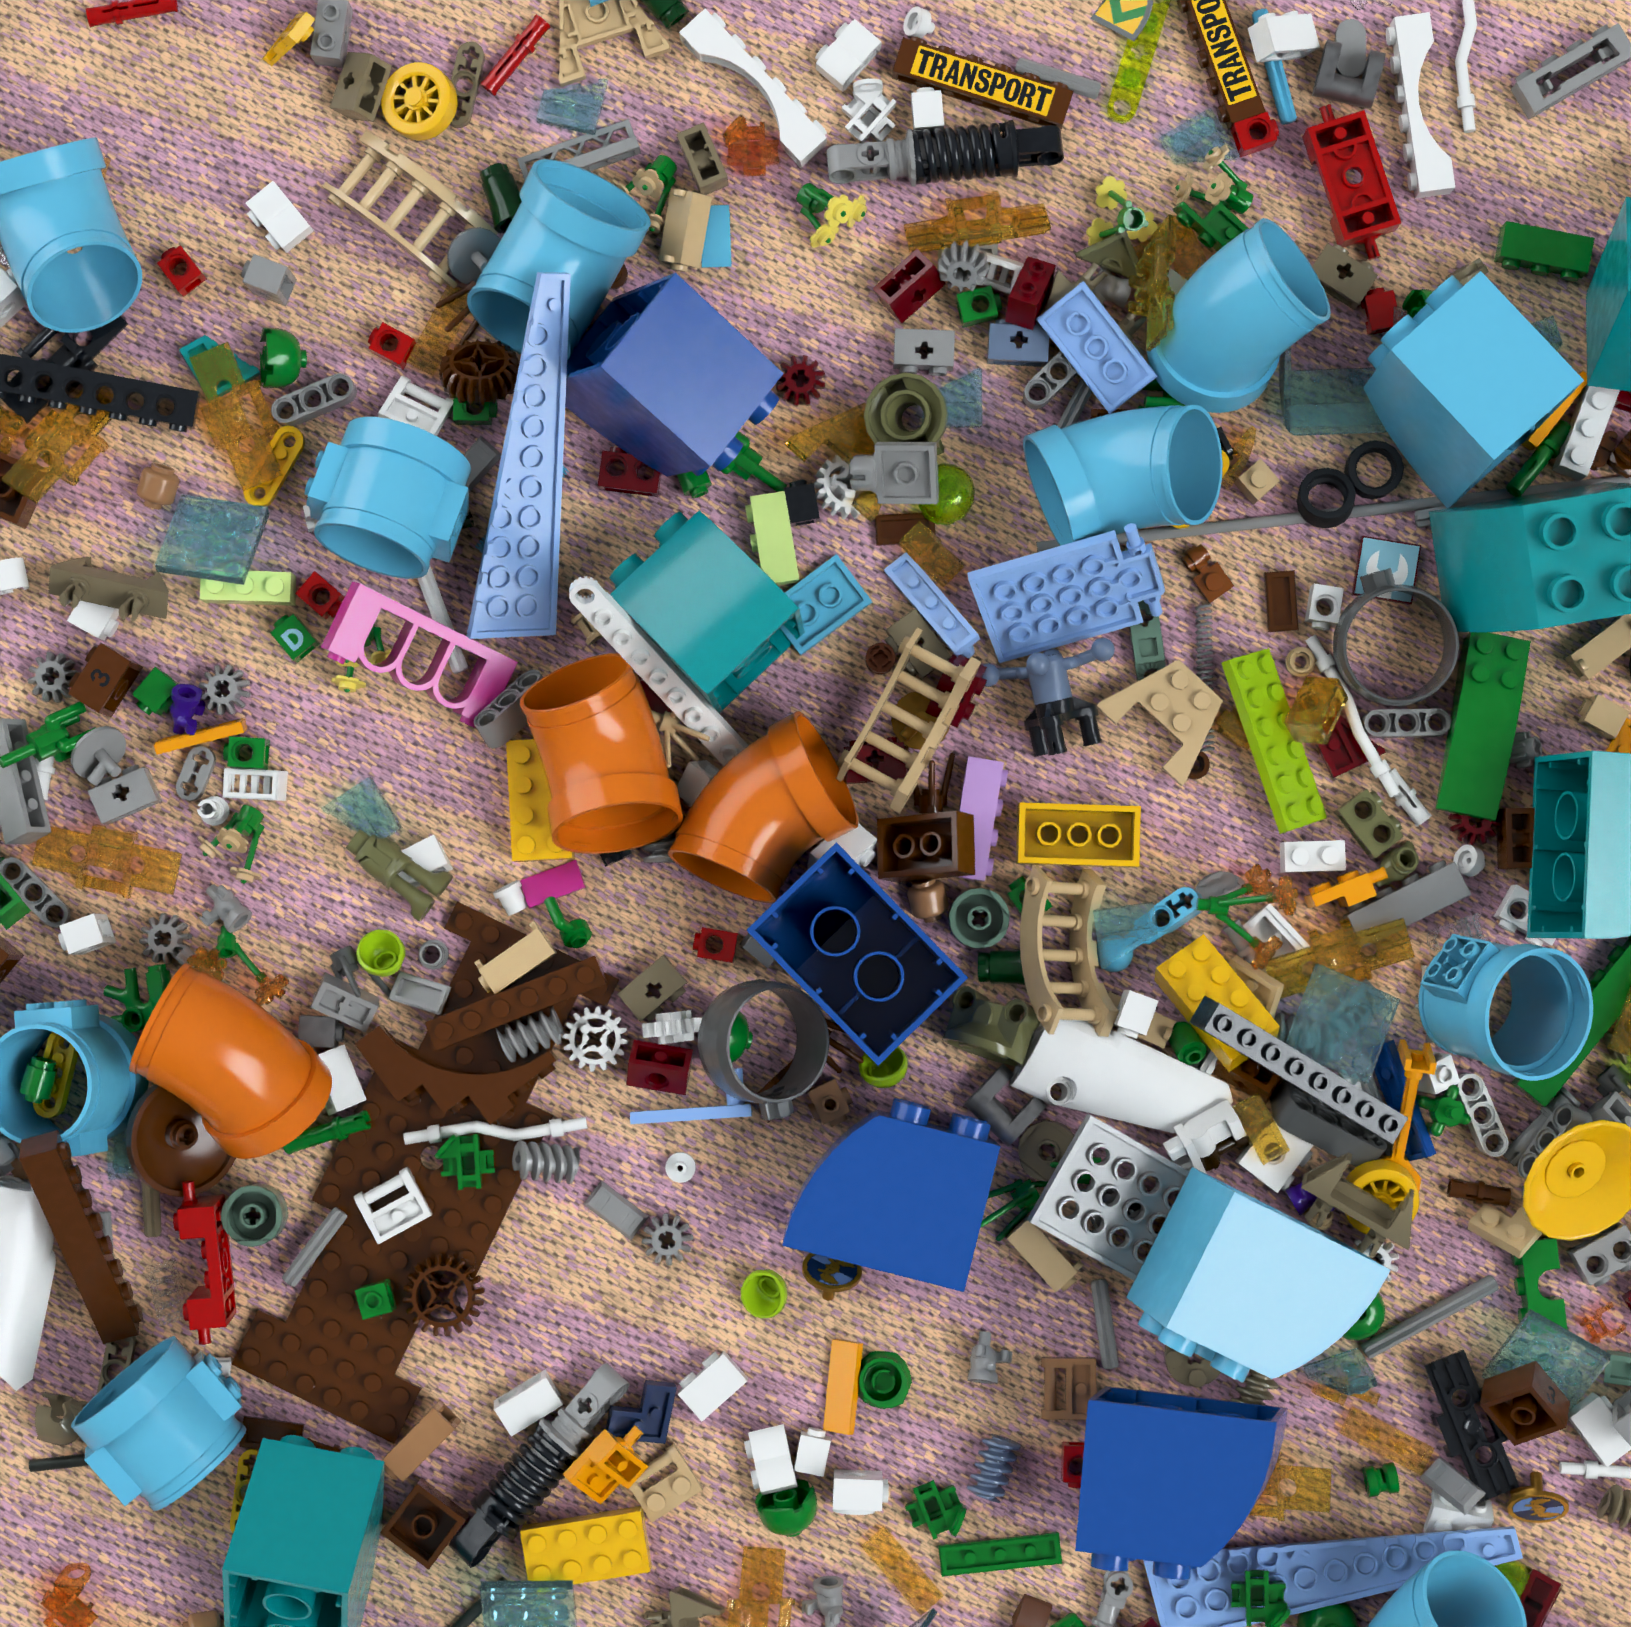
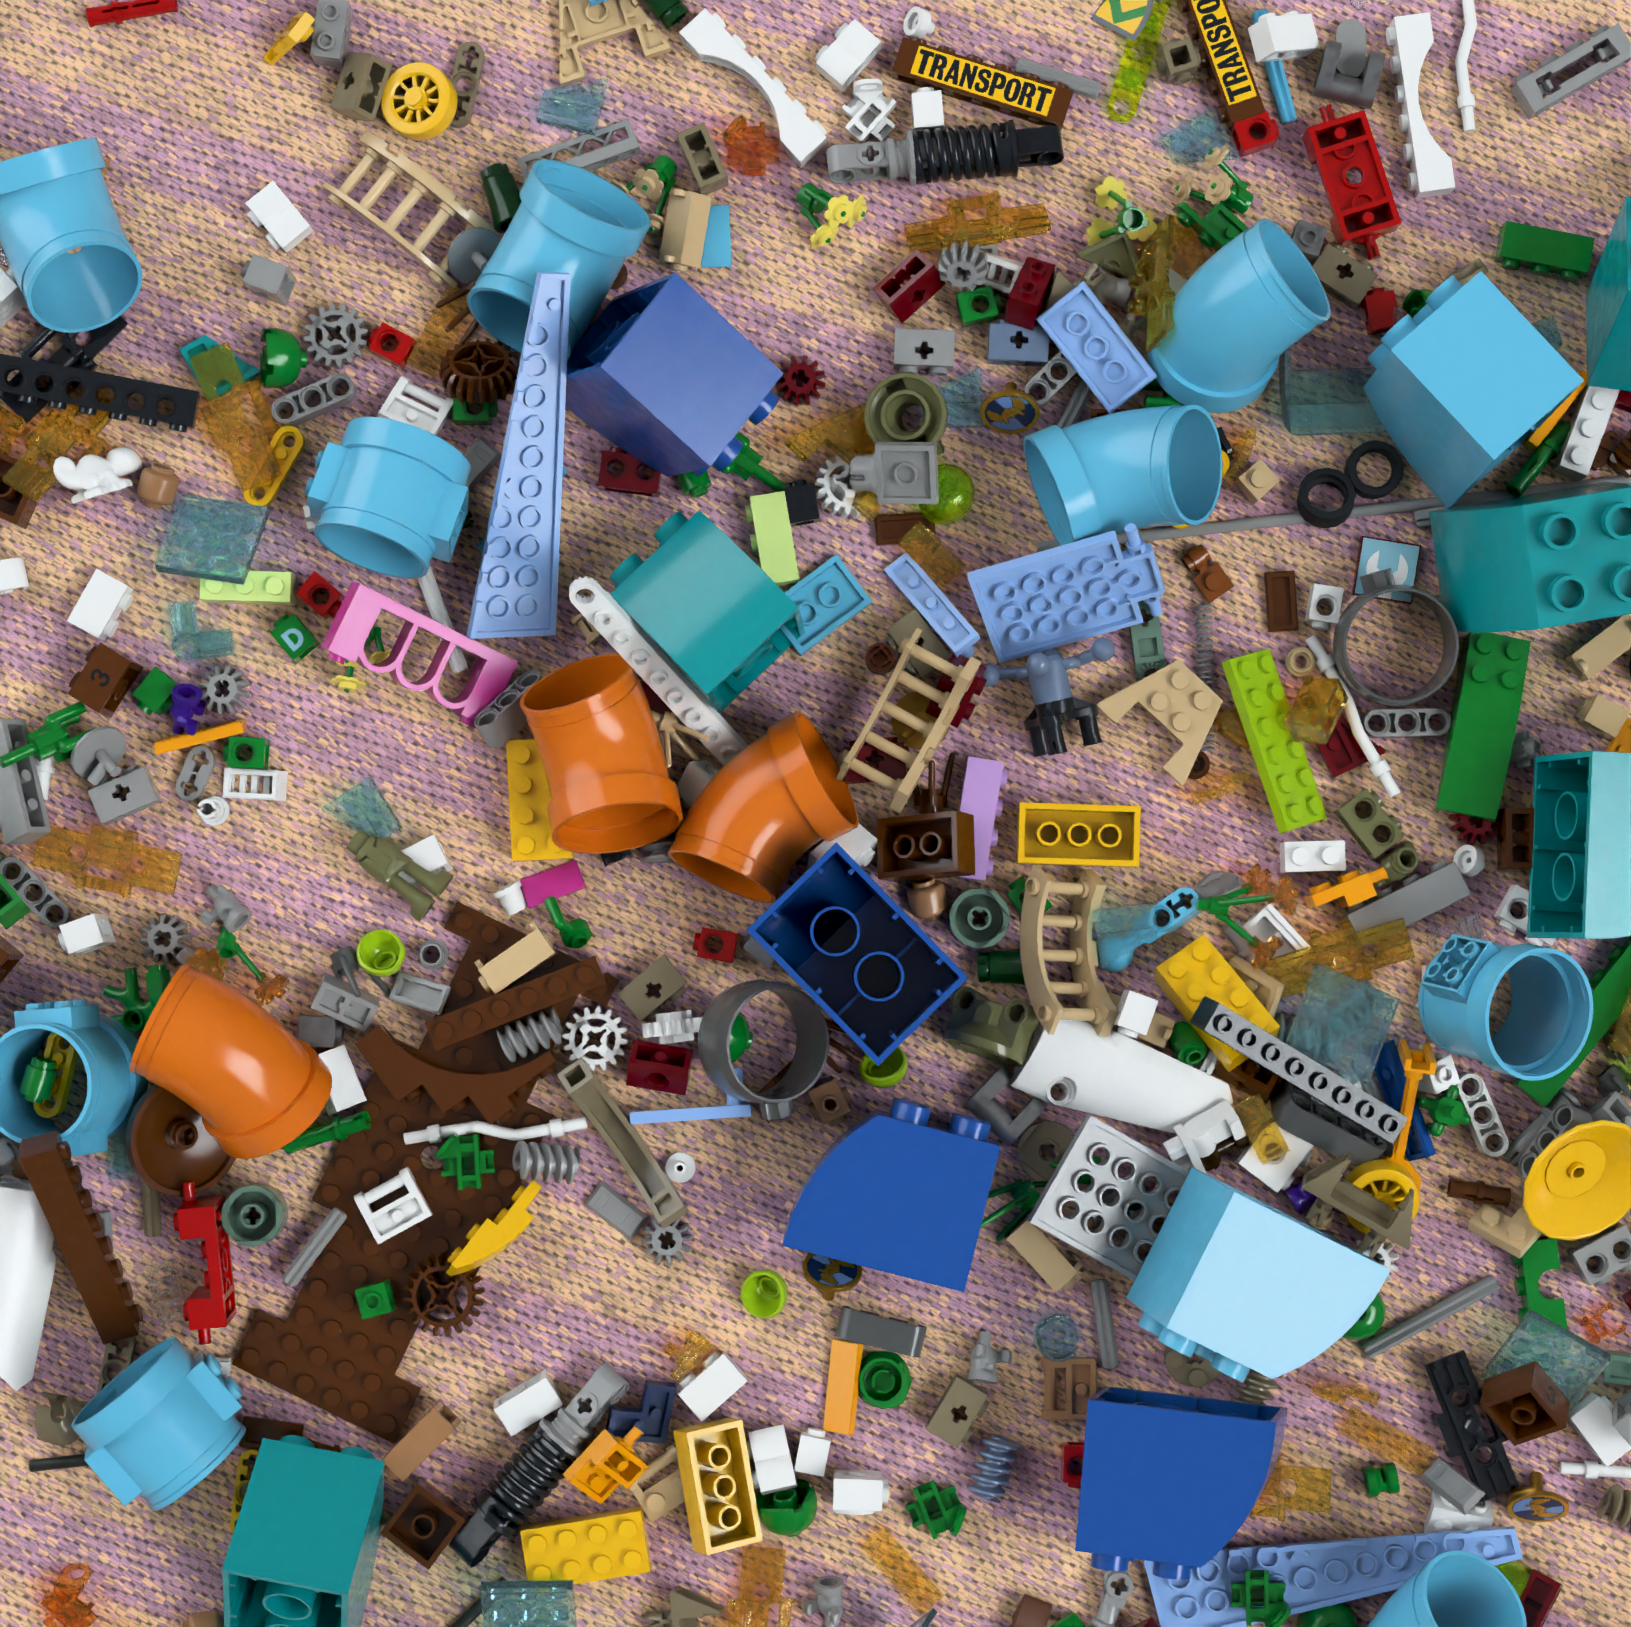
light grey gear [27,652,78,703] -> none
dark tan hose [48,557,169,622] -> none
red brick [157,245,207,297] -> none
plant [197,805,265,884] -> none
red pin [480,14,551,96] -> none
green tile [938,1532,1062,1577] -> none
clear light blue wing [1303,1348,1378,1396] -> none
white pin [1389,768,1432,827] -> none
none -> white animal [53,447,142,504]
none -> clear light blue piece [168,601,235,664]
none -> light grey gear [303,303,370,369]
none -> yellow slope [446,1180,542,1276]
none -> dark tan arch [557,1057,689,1229]
none -> clear yellow piece [663,1328,714,1382]
none -> yellow brick [673,1417,763,1555]
none -> dark grey beam [835,1306,927,1357]
none -> dark tan brick [925,1374,990,1448]
none -> shield [980,382,1040,434]
none -> clear light blue hair [1033,1313,1080,1362]
none -> dark tan brick [1155,37,1201,85]
none -> clear yellow slope [1190,771,1252,805]
none -> flat silver brick [1291,220,1327,264]

